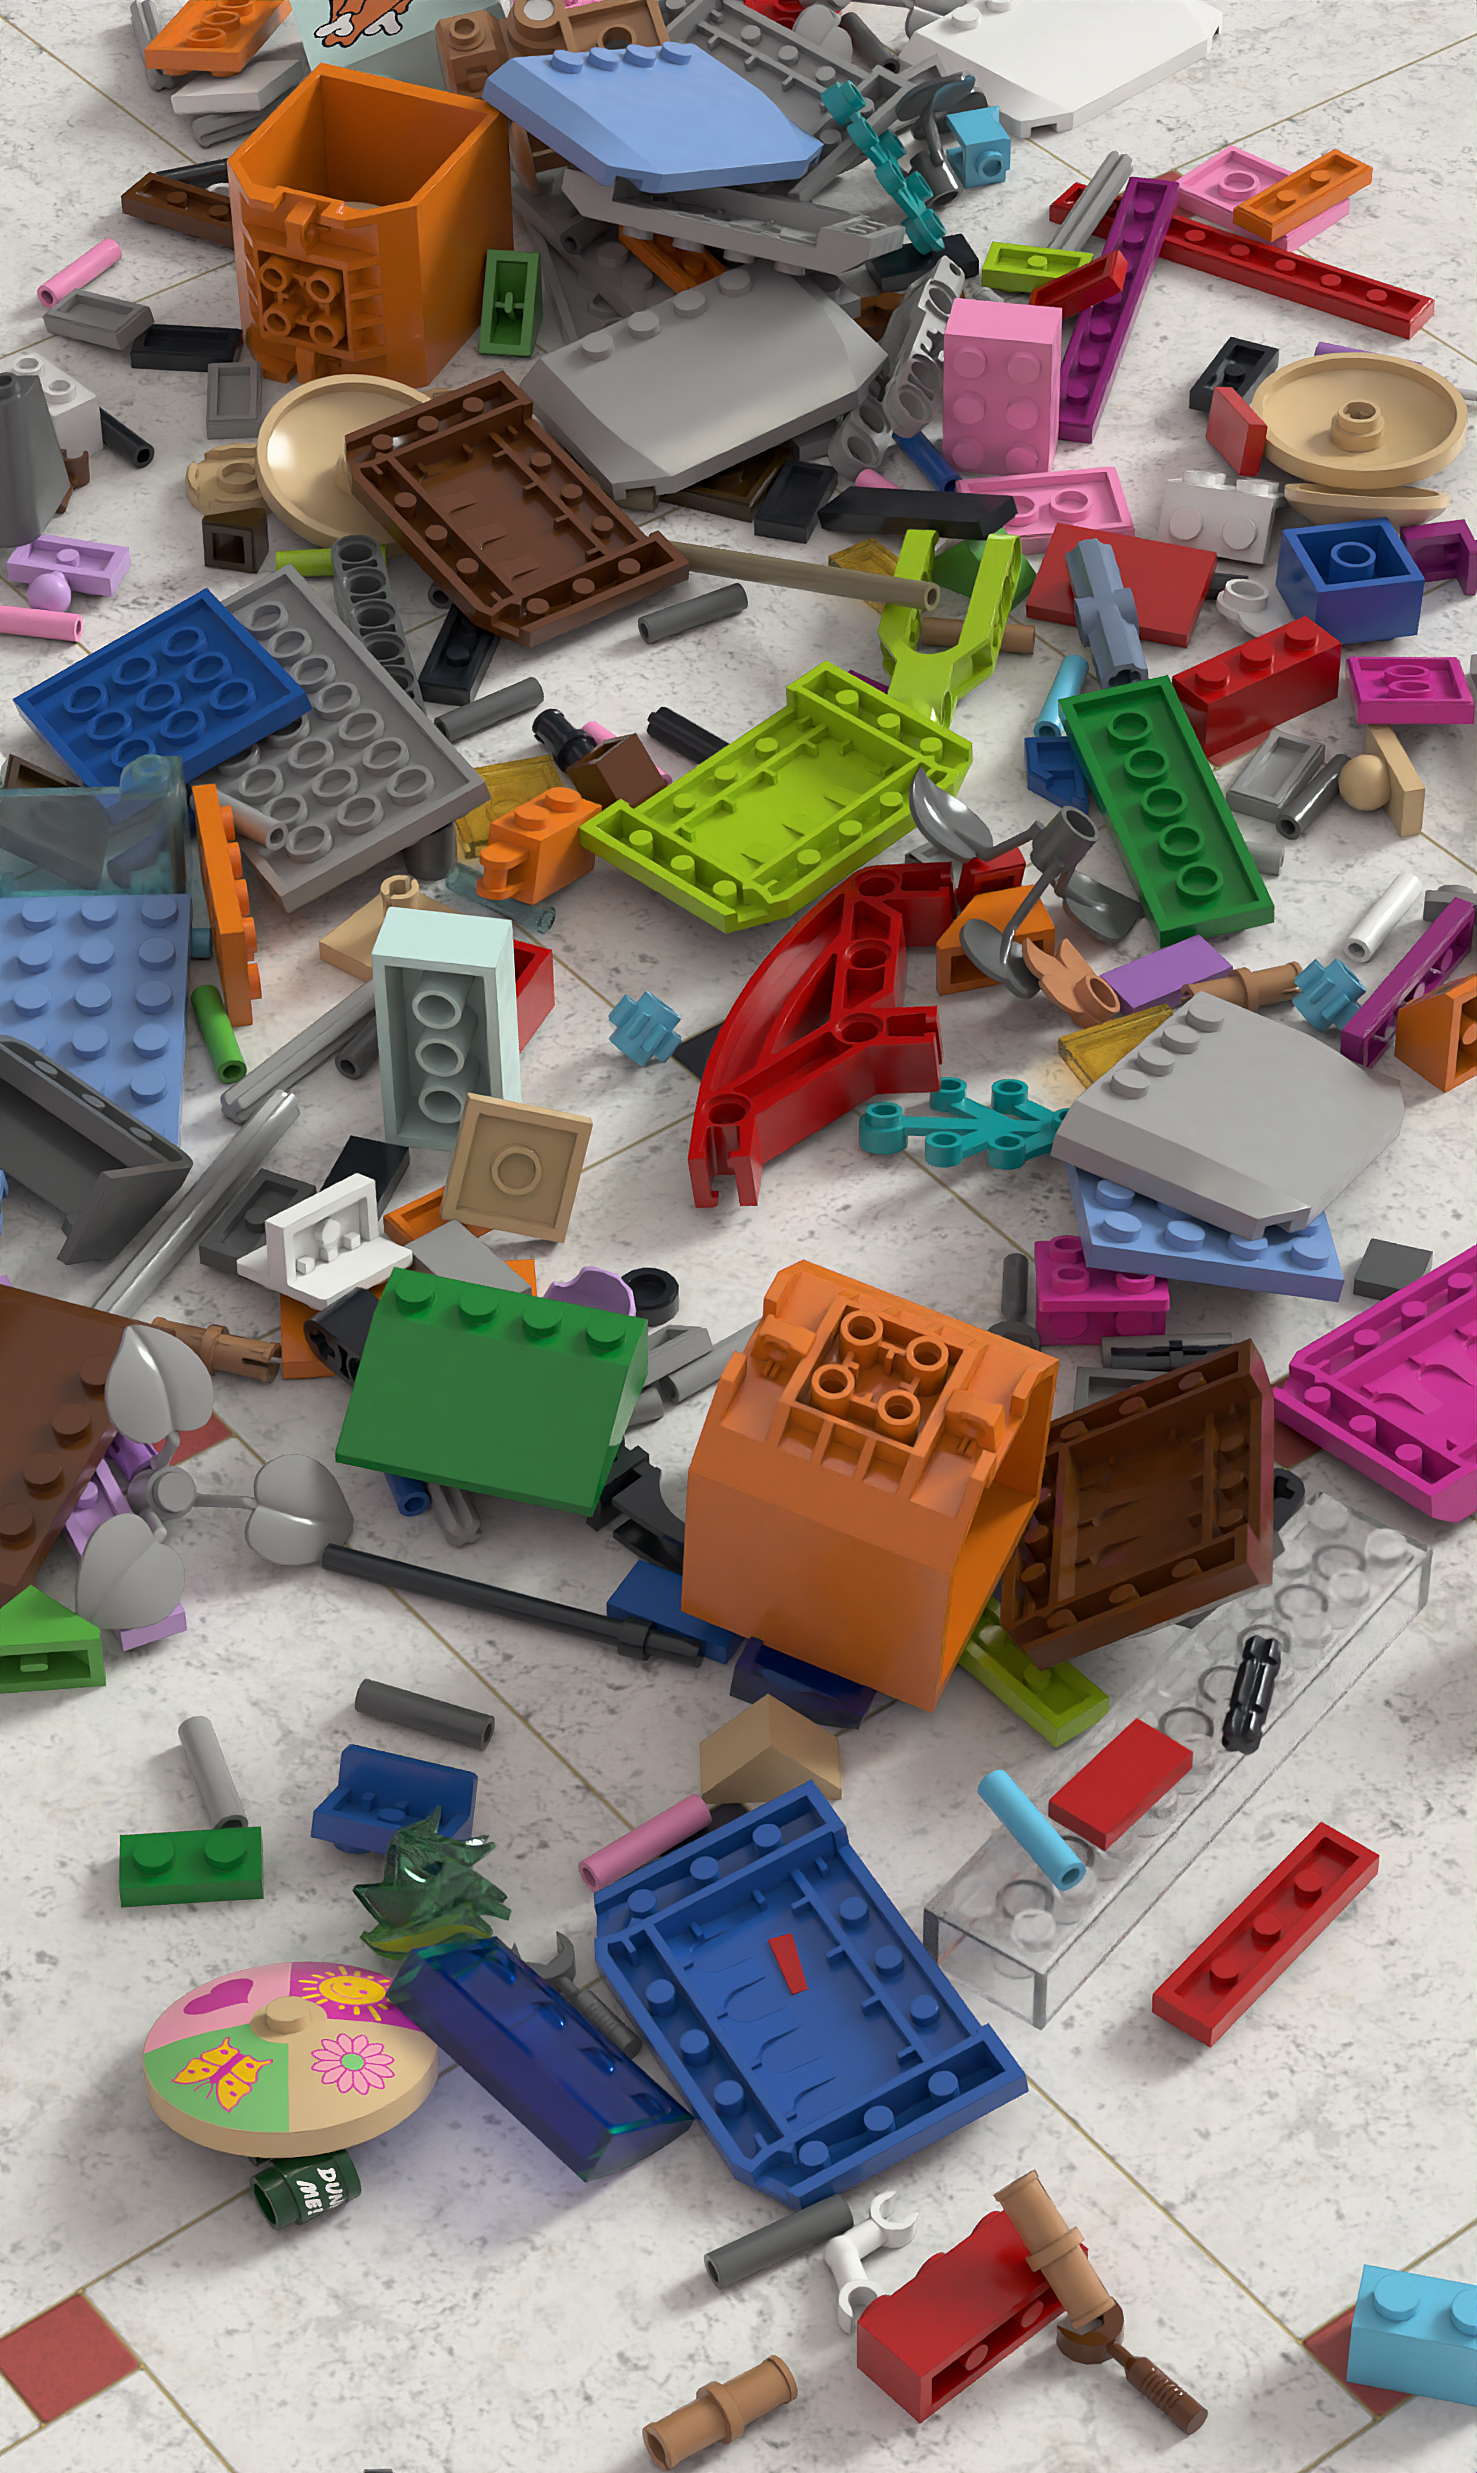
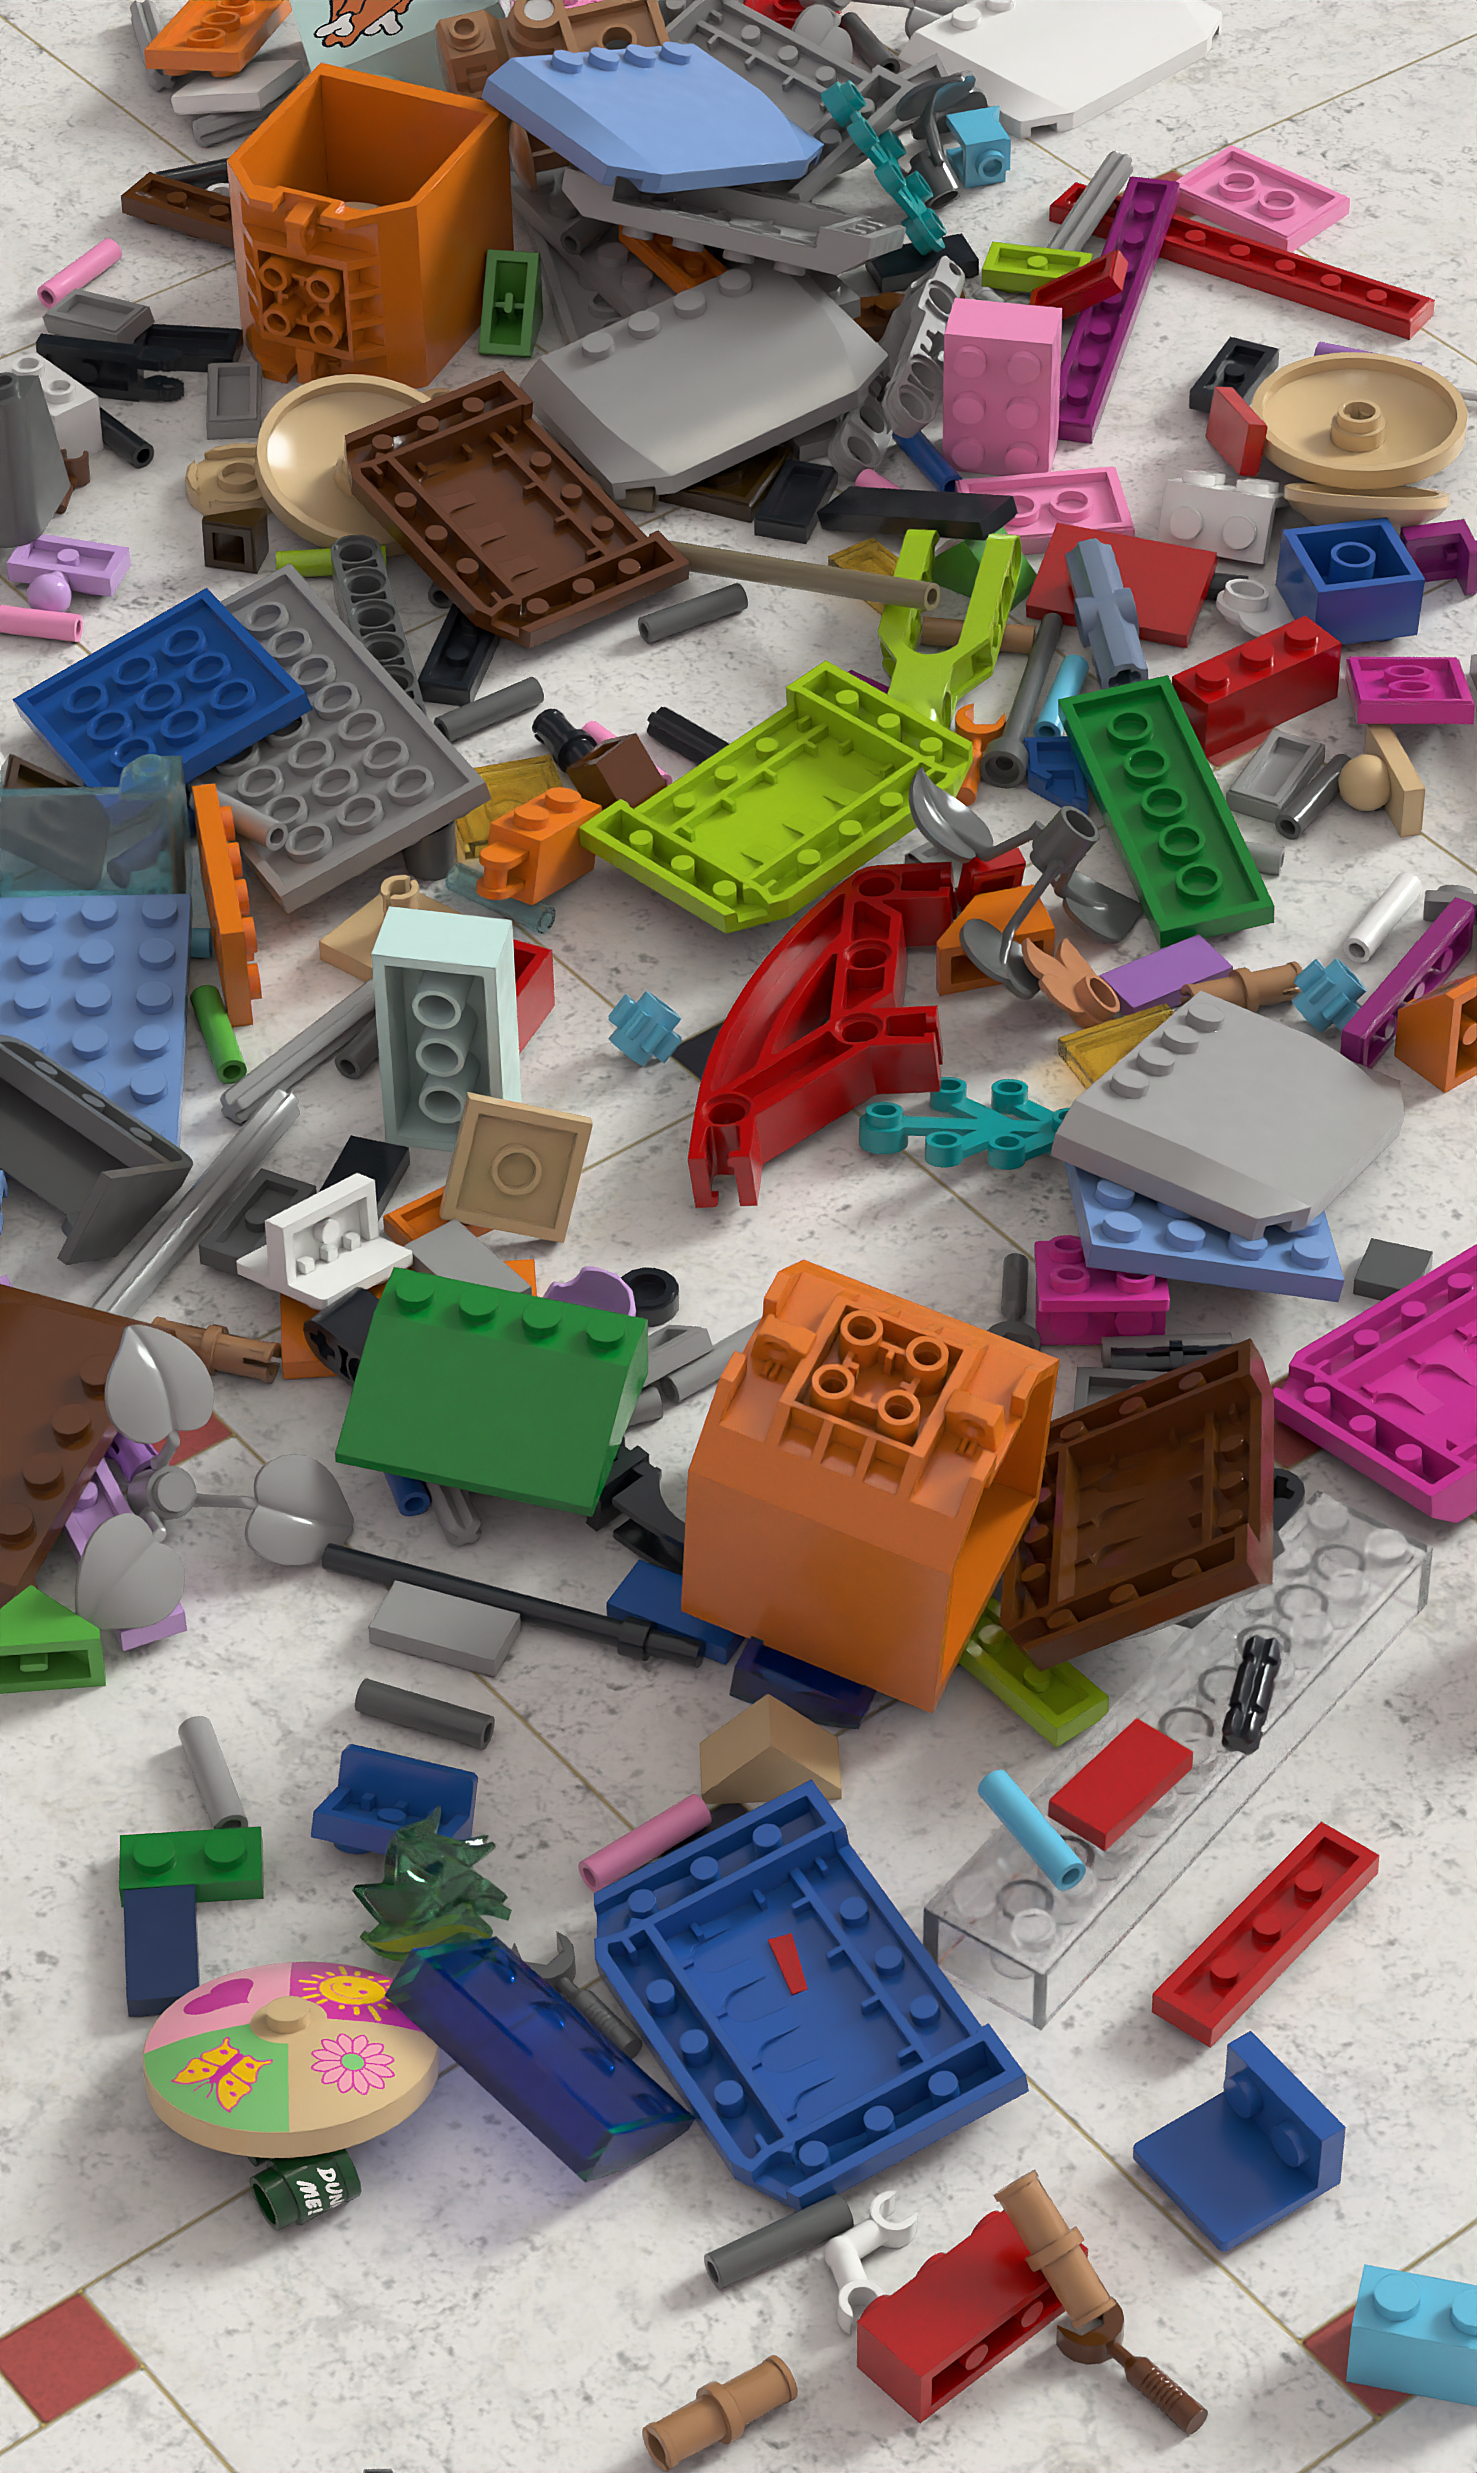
orange tile [1233,149,1373,243] -> none
none -> black hinge [36,333,184,402]
none -> dark blue tile [123,1884,200,2017]
none -> light grey tile [368,1580,521,1677]
none -> orange piece [955,703,1006,806]
none -> dark grey piece [980,612,1063,789]
none -> blue bracket [1133,2031,1346,2252]

